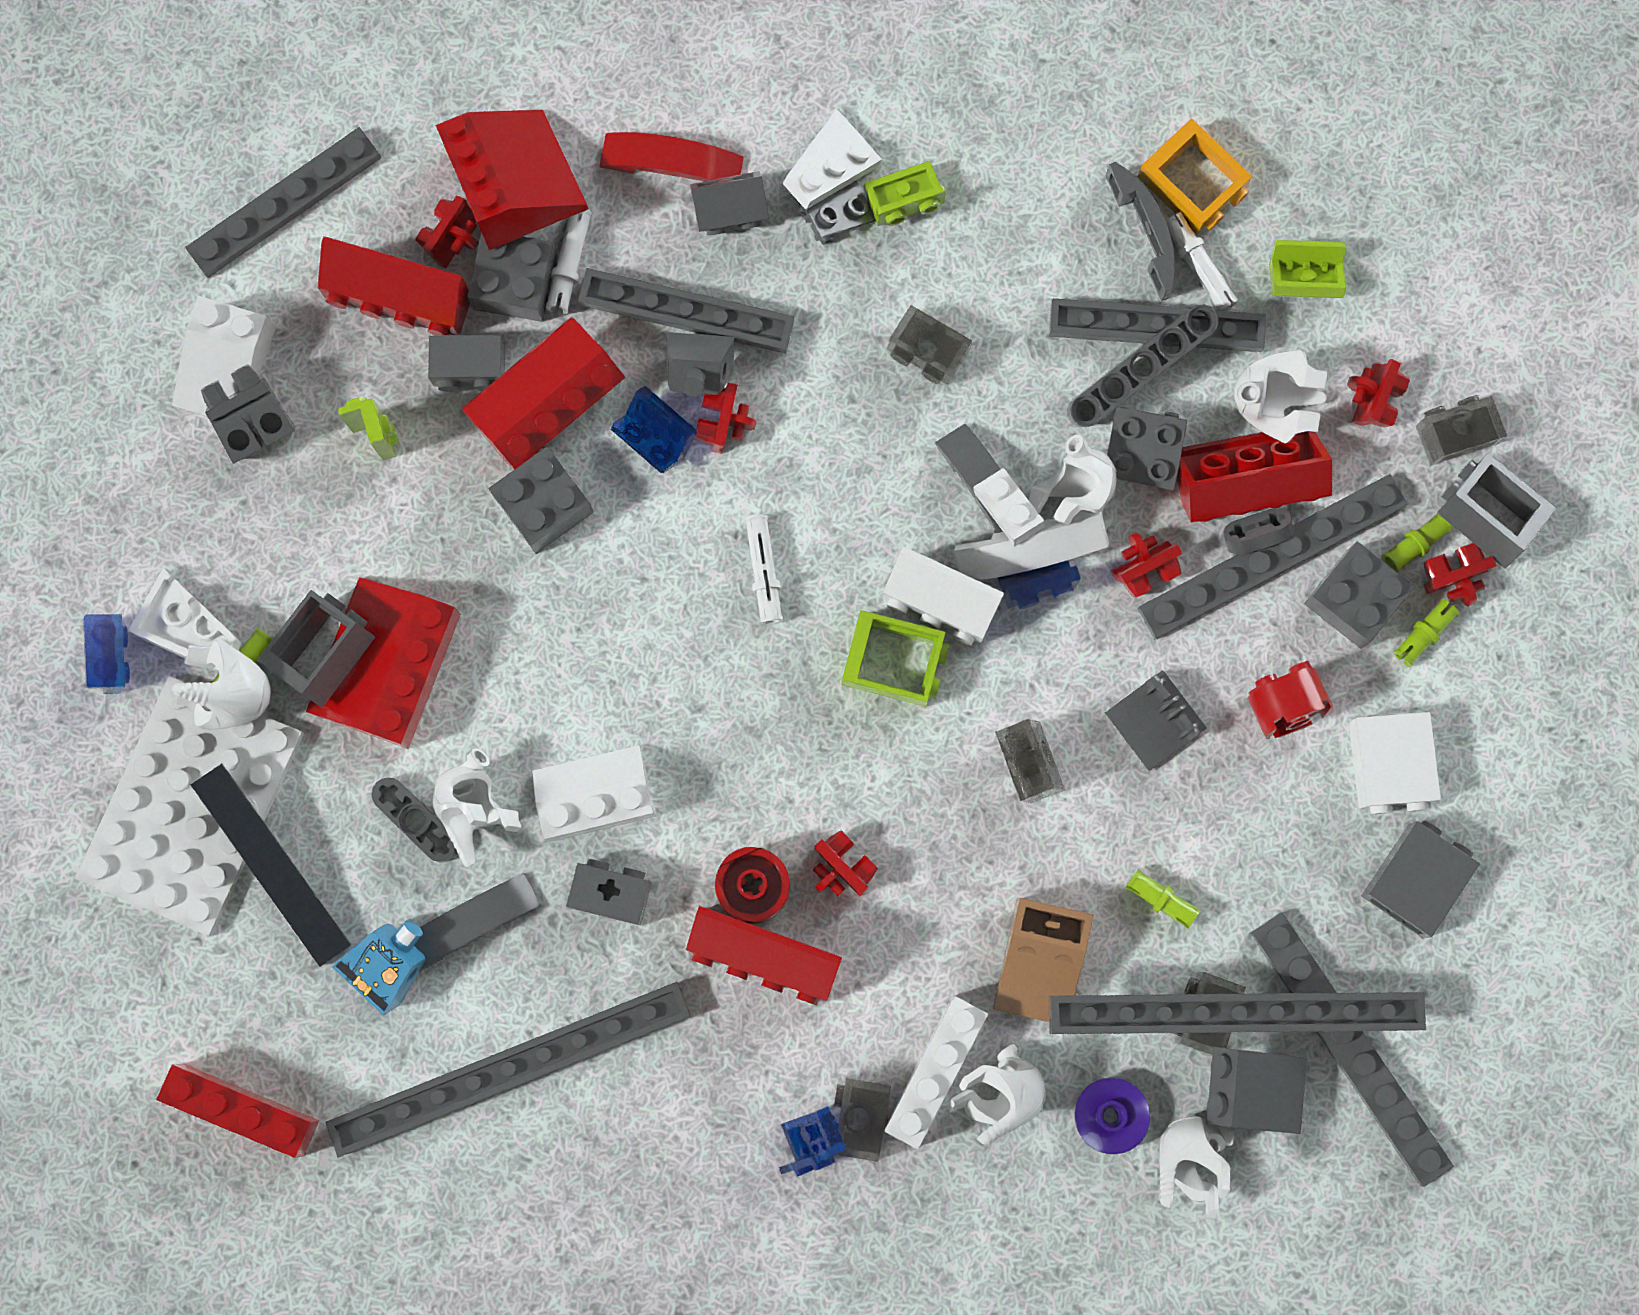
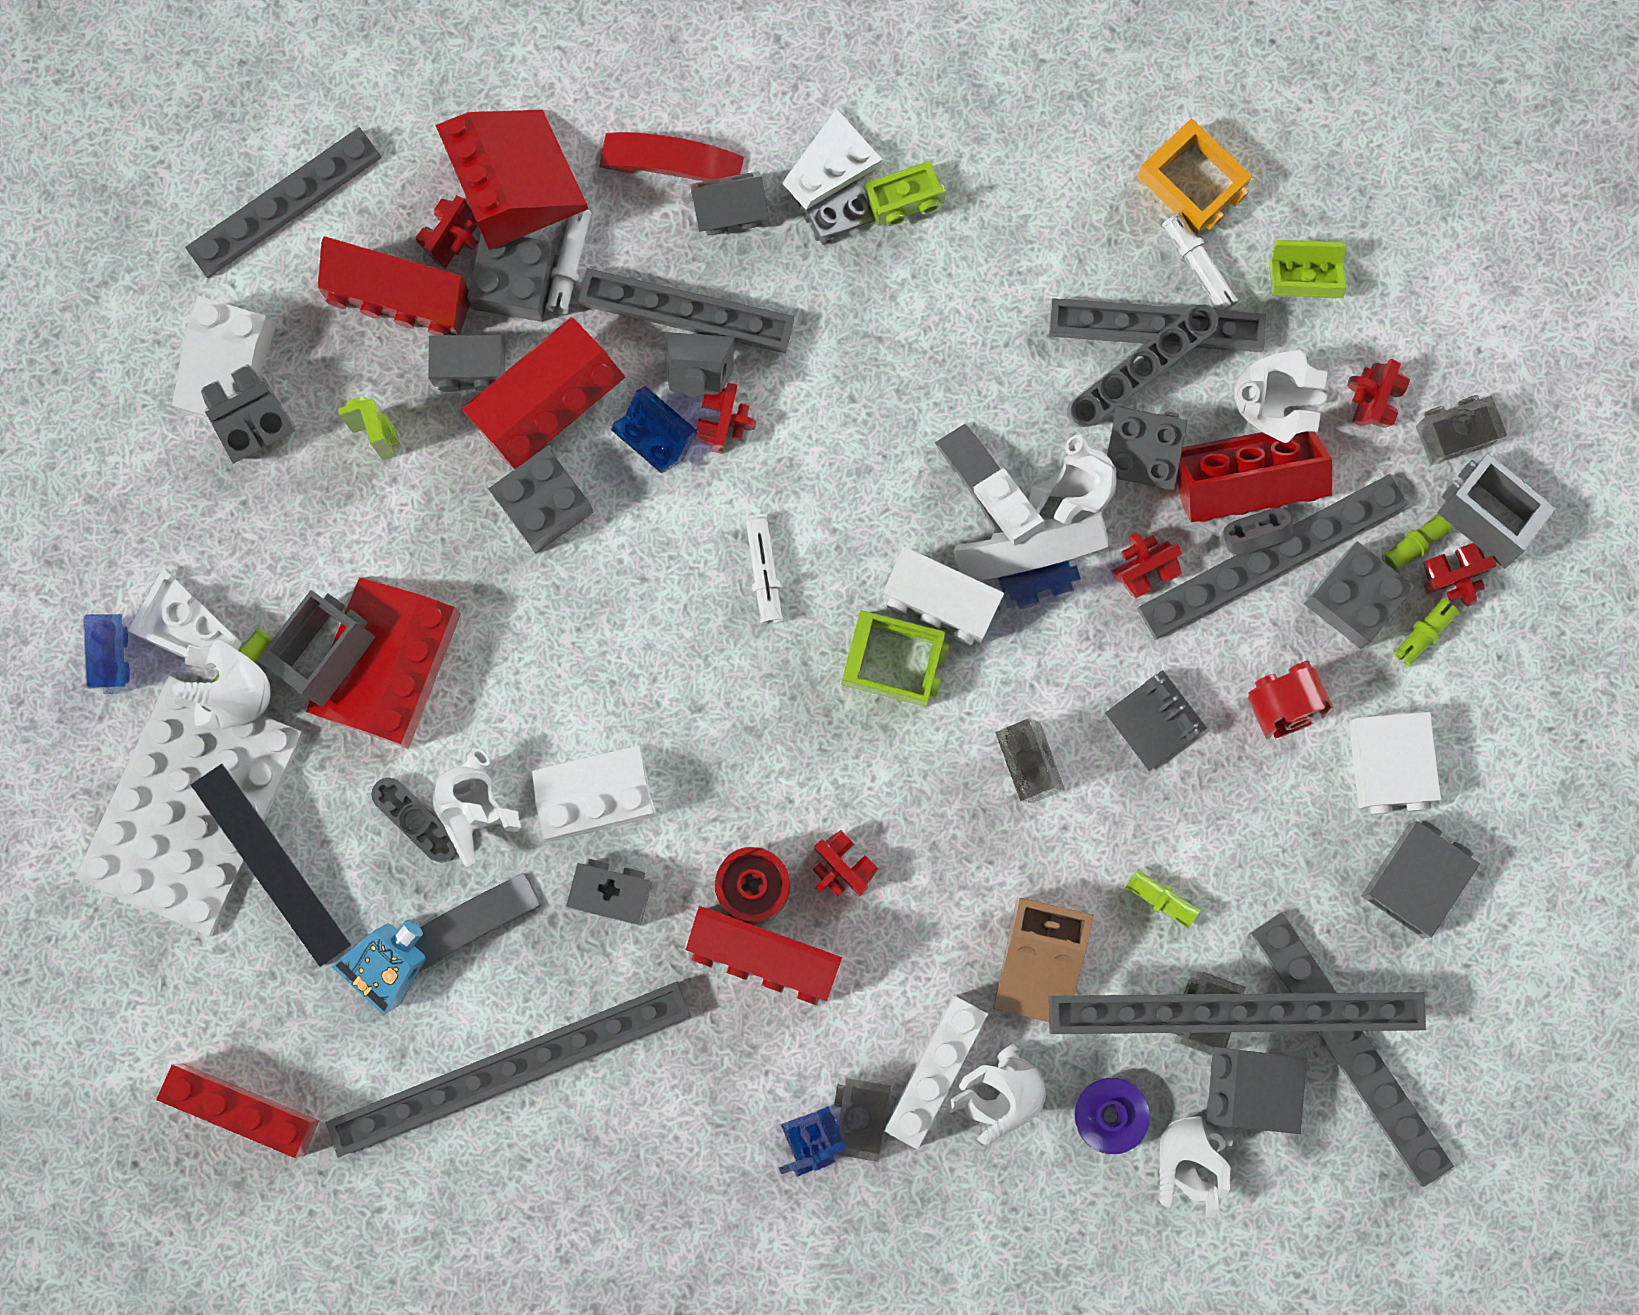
clear smoke brick [887,305,972,385] -> none
dark grey slope [1105,162,1175,301] -> none

